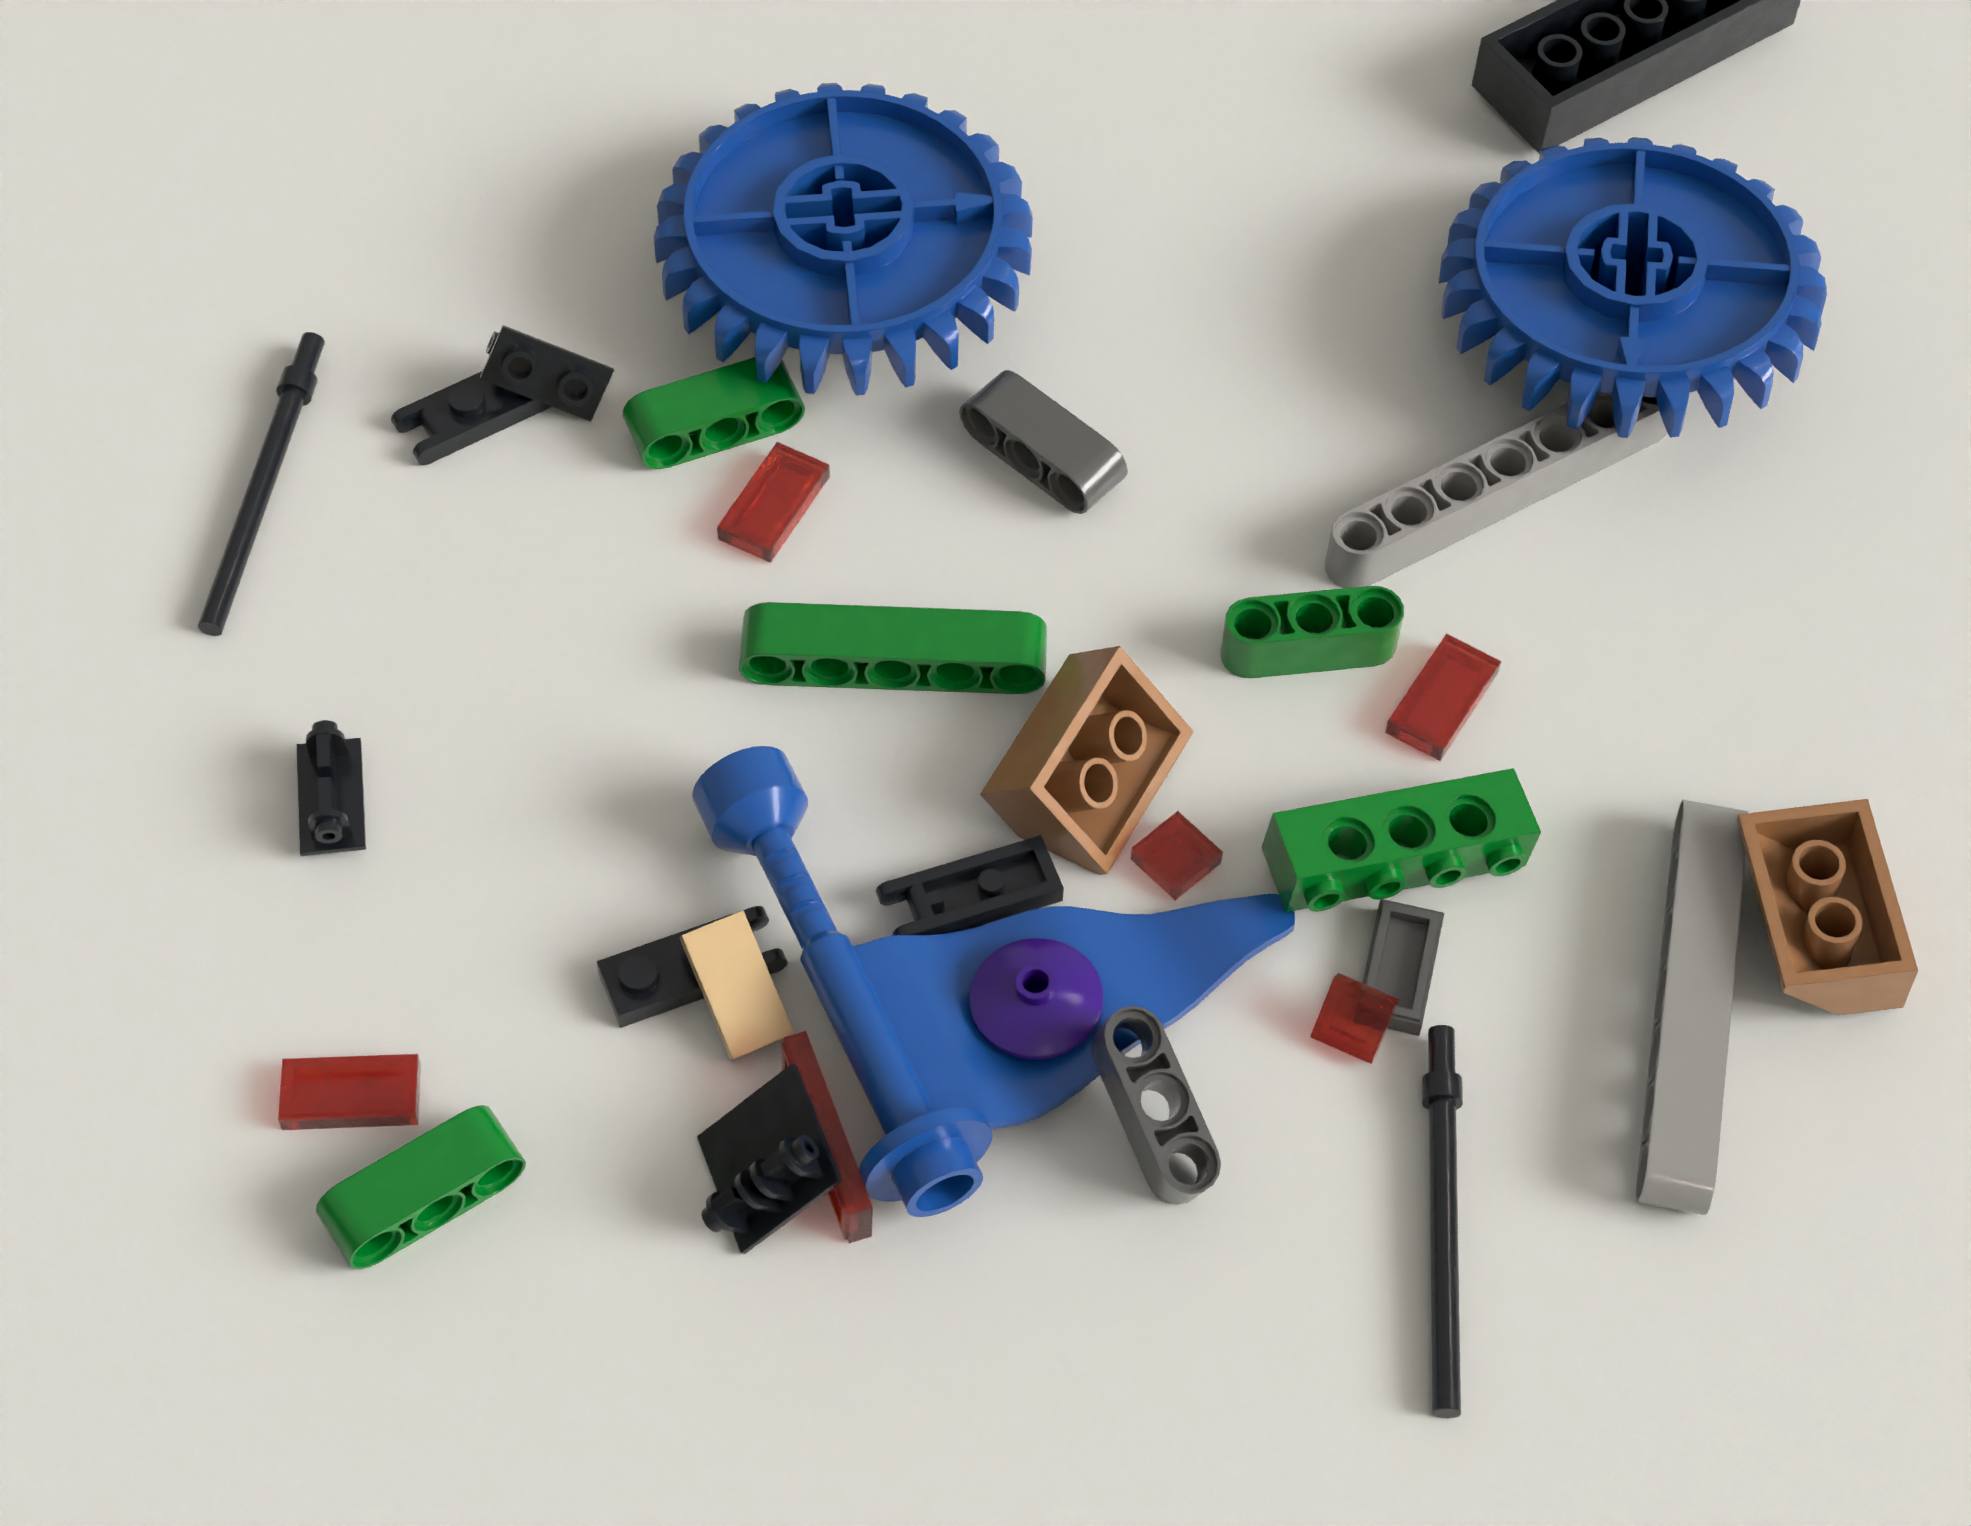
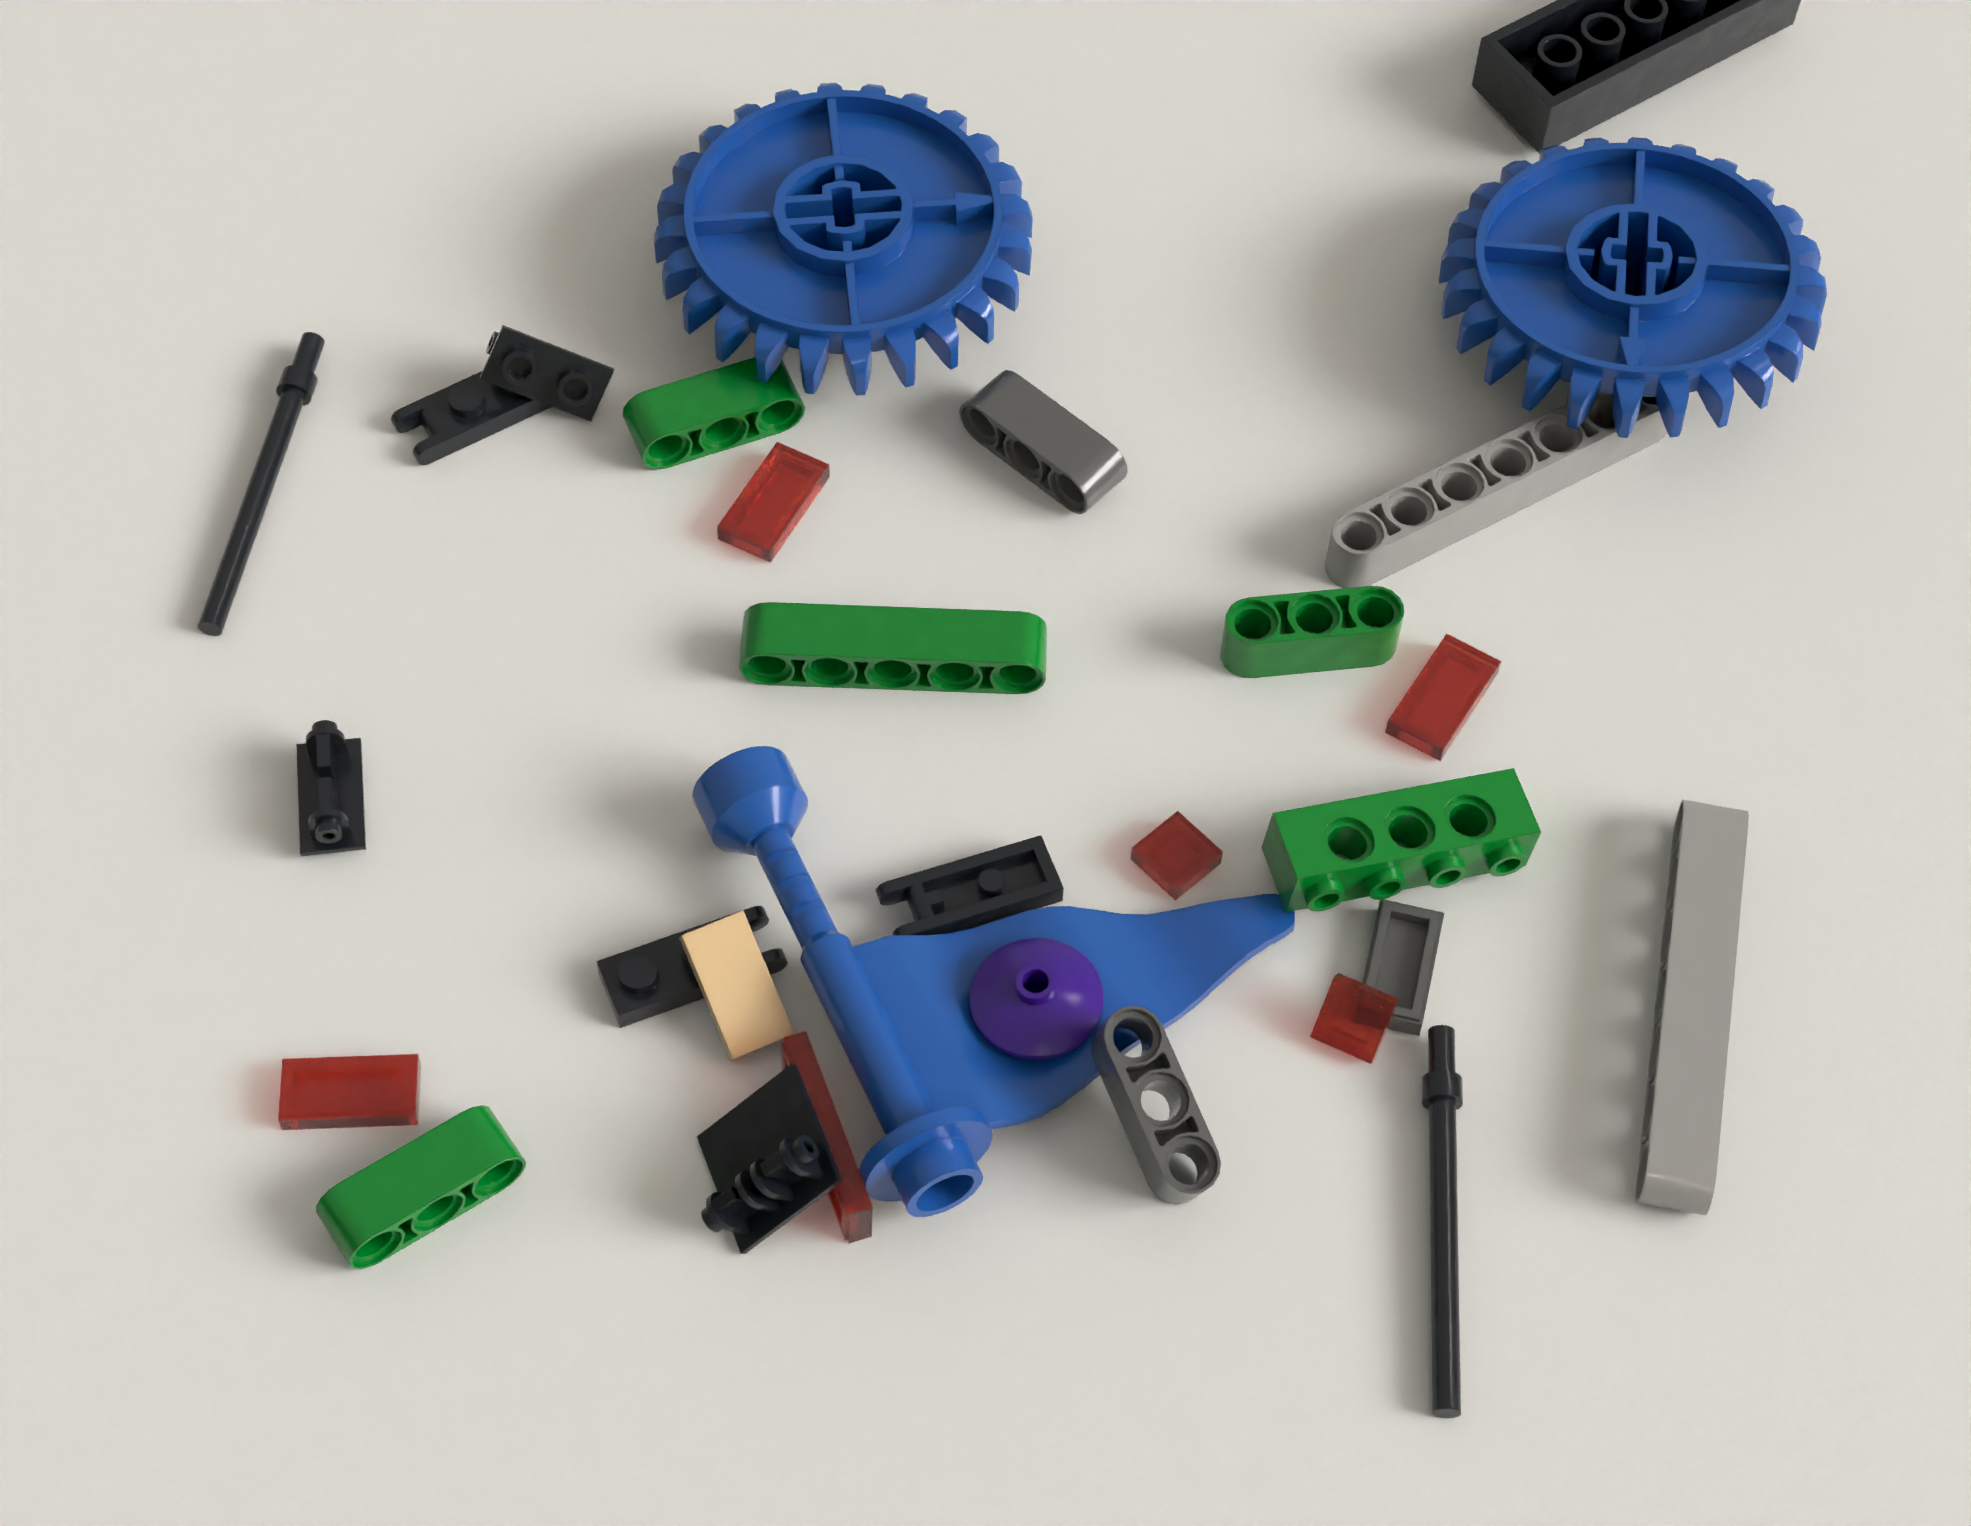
medium nougat slope [980,646,1194,875] -> none
medium nougat slope [1737,799,1918,1016] -> none

